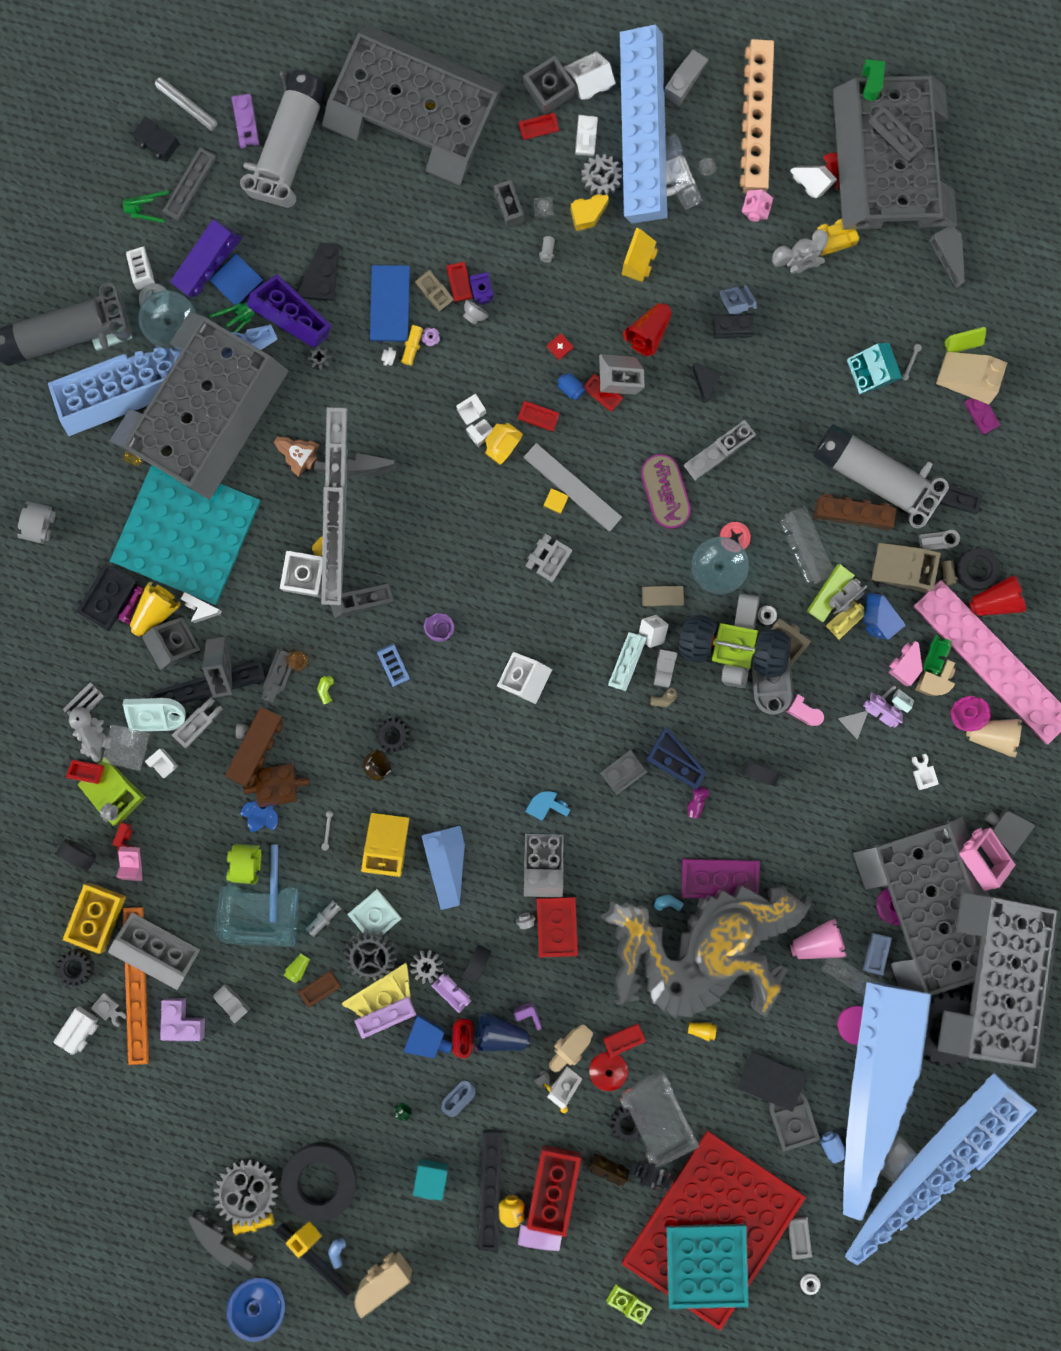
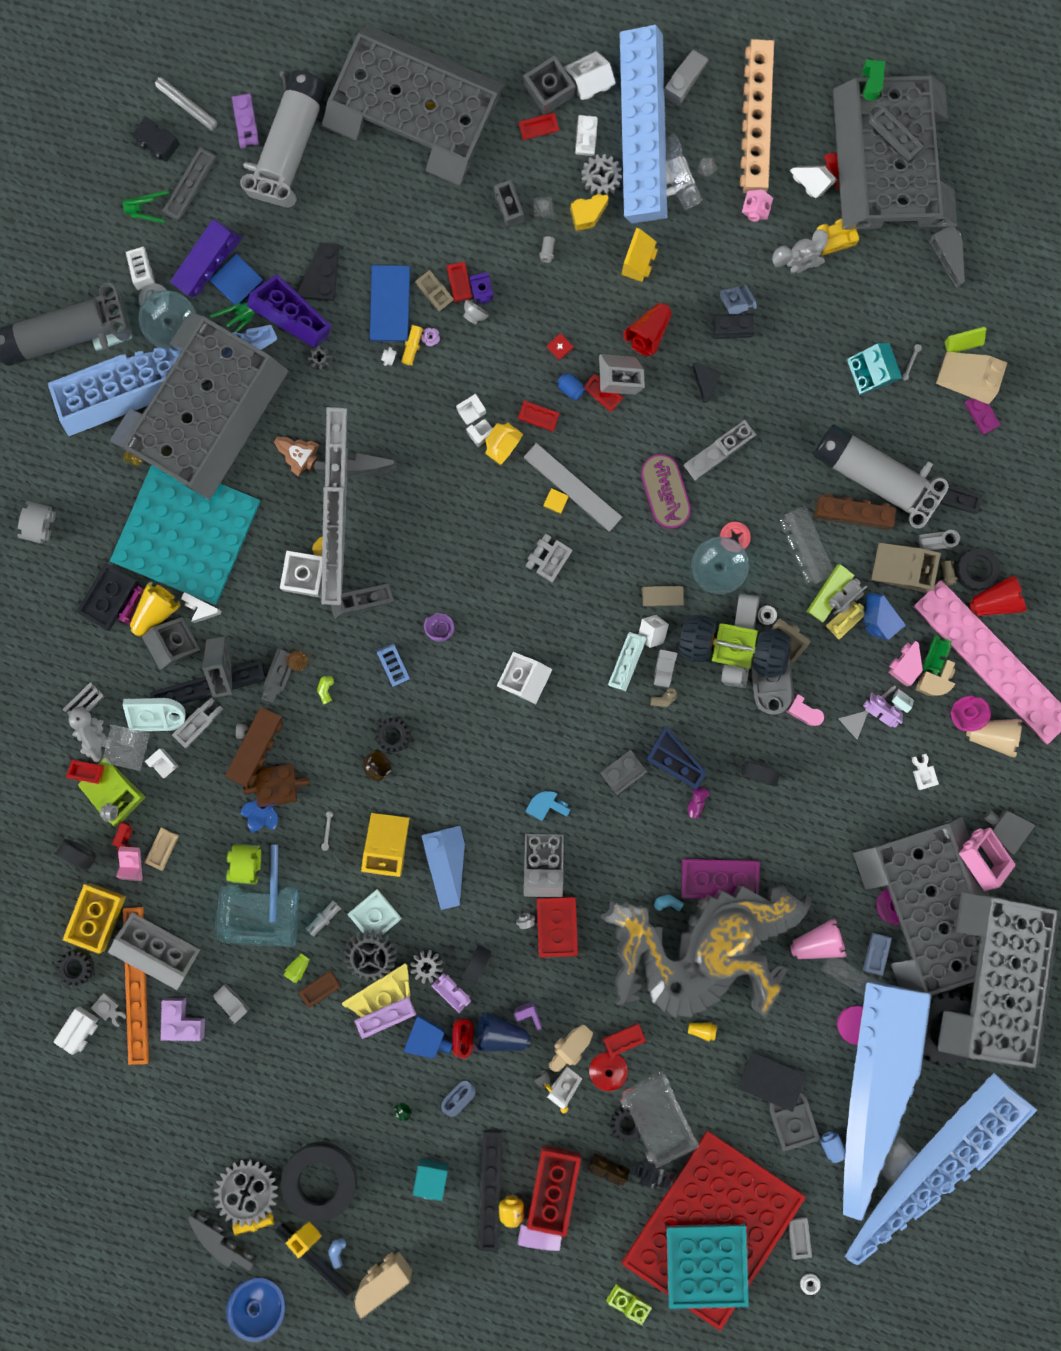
none -> tan tile [145,827,179,871]

